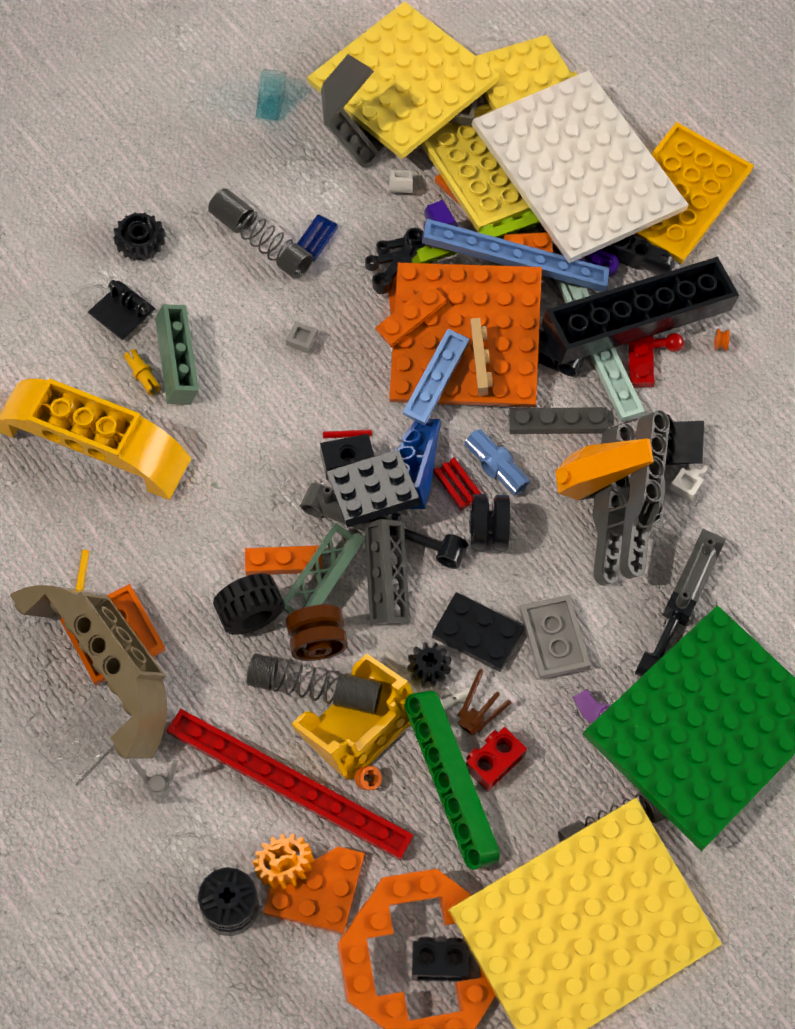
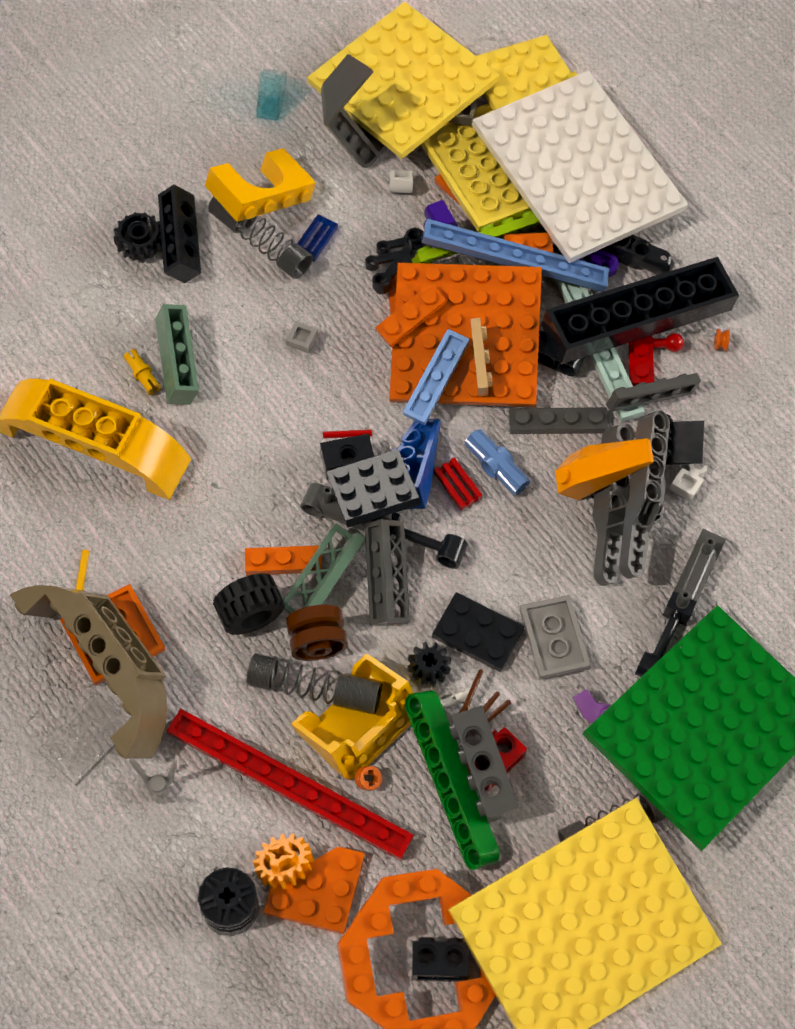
black hinge [88,280,156,340] -> none
black wheel [469,494,510,550] -> none
yellow plate [633,122,755,264] -> none
none -> black brick [158,184,201,283]
none -> yellow arch [205,148,316,222]
none -> dark grey brick [449,705,519,823]
none -> dark grey plate [606,373,701,412]

